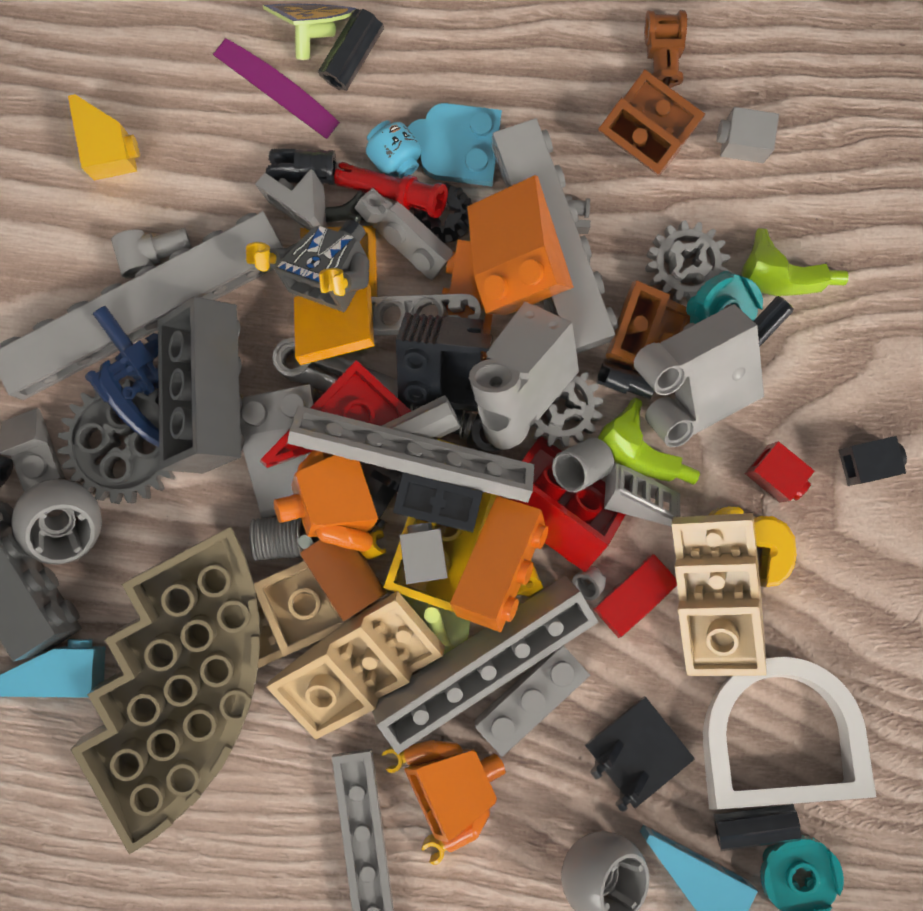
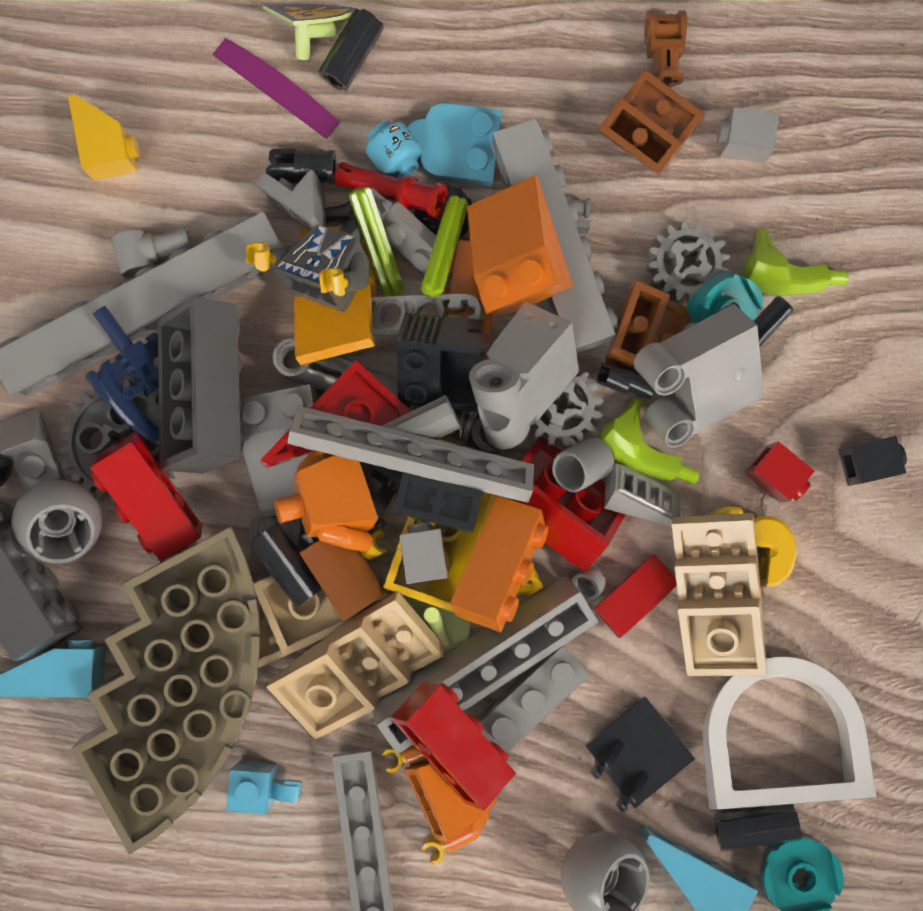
none -> red brick [90,432,203,563]
none -> medium azure brick [226,761,302,814]
none -> black axle [248,522,322,607]
none -> lime axle [349,187,404,296]
none -> red brick [390,682,516,811]
none -> lime axle [421,195,468,298]

